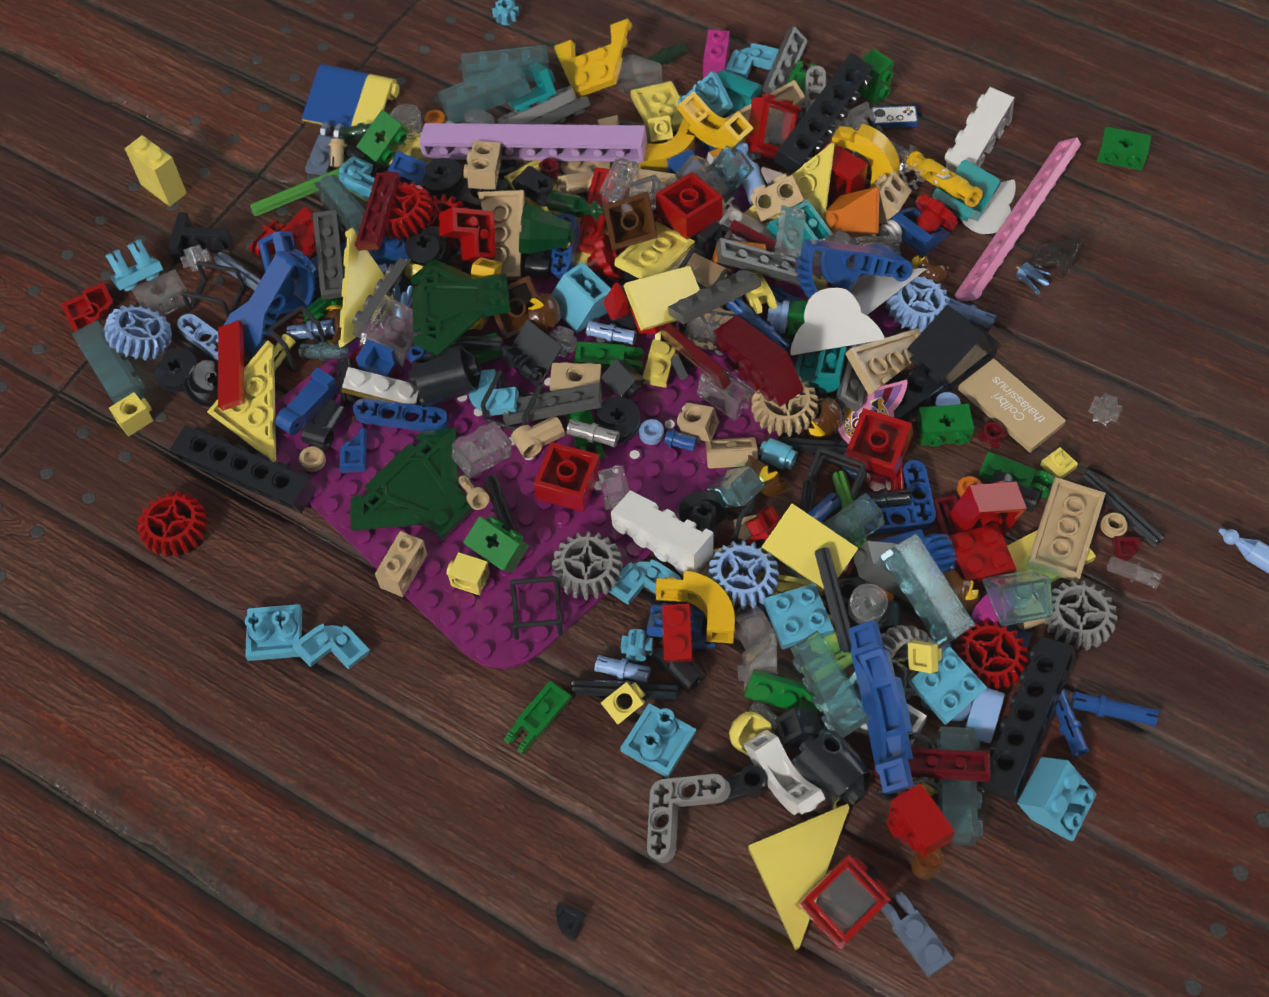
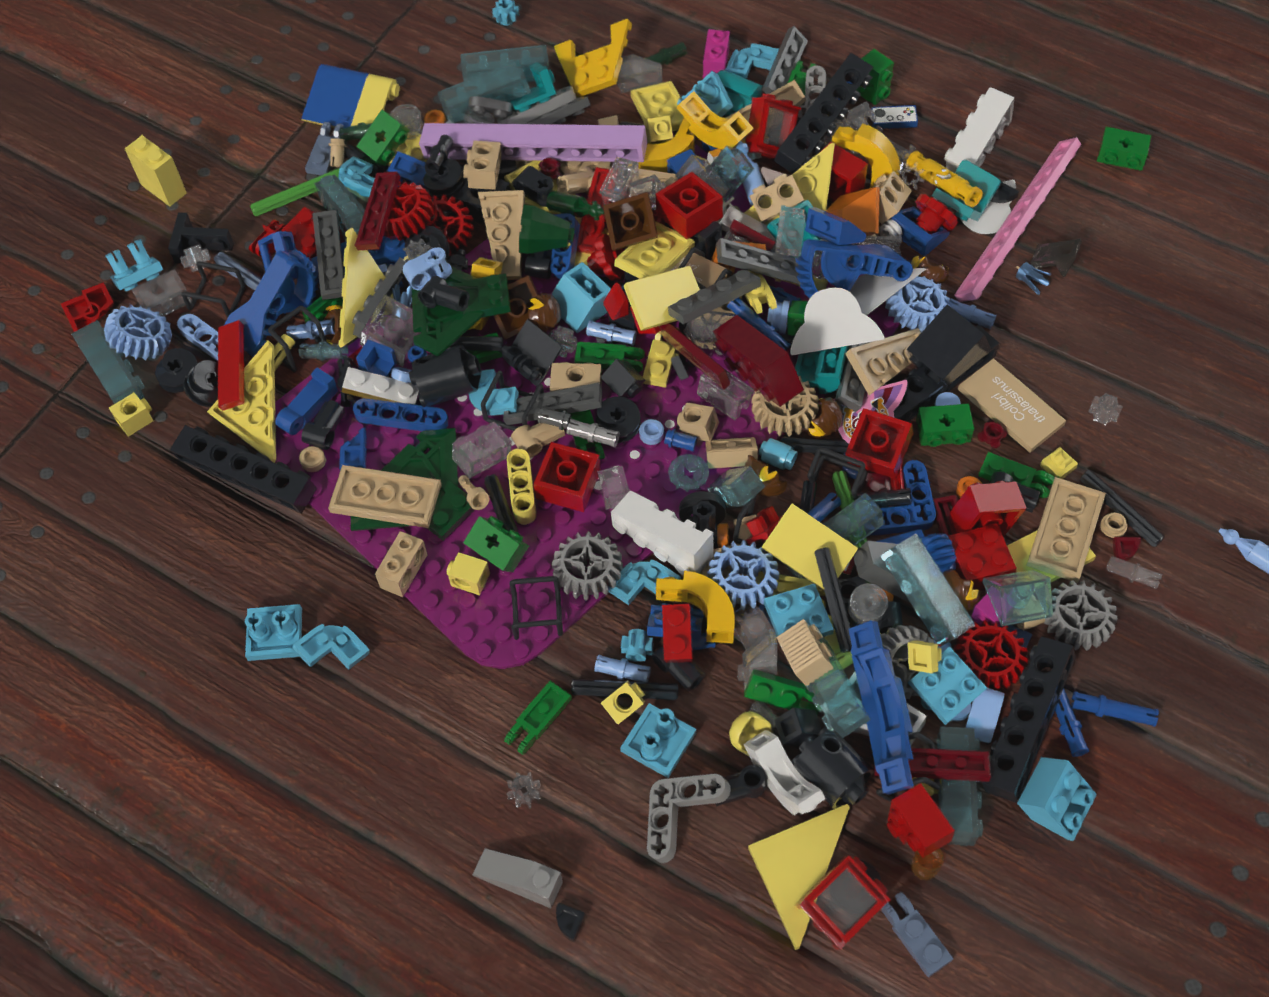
red gear [137,491,209,558] -> none
red brick [439,207,496,262] -> none
none -> tan tile [328,465,442,528]
none -> light blue tile [391,367,412,383]
none -> light blue piece [402,247,452,290]
none -> clear gear [403,239,432,262]
none -> black piece [418,276,470,312]
none -> black pin [425,135,454,173]
none -> flat silver plate [468,96,513,118]
none -> light grey slope [473,849,563,908]
none -> light yellow beam [507,449,536,525]
none -> clear gear [507,772,541,808]
none -> dark grey pin [538,407,572,430]
none -> clear light blue gear [668,454,709,492]
none -> orange tile [717,523,729,548]
none -> tan brick [776,619,833,686]
none -> blue tile [805,207,866,246]
none -> black tile [991,181,1019,203]

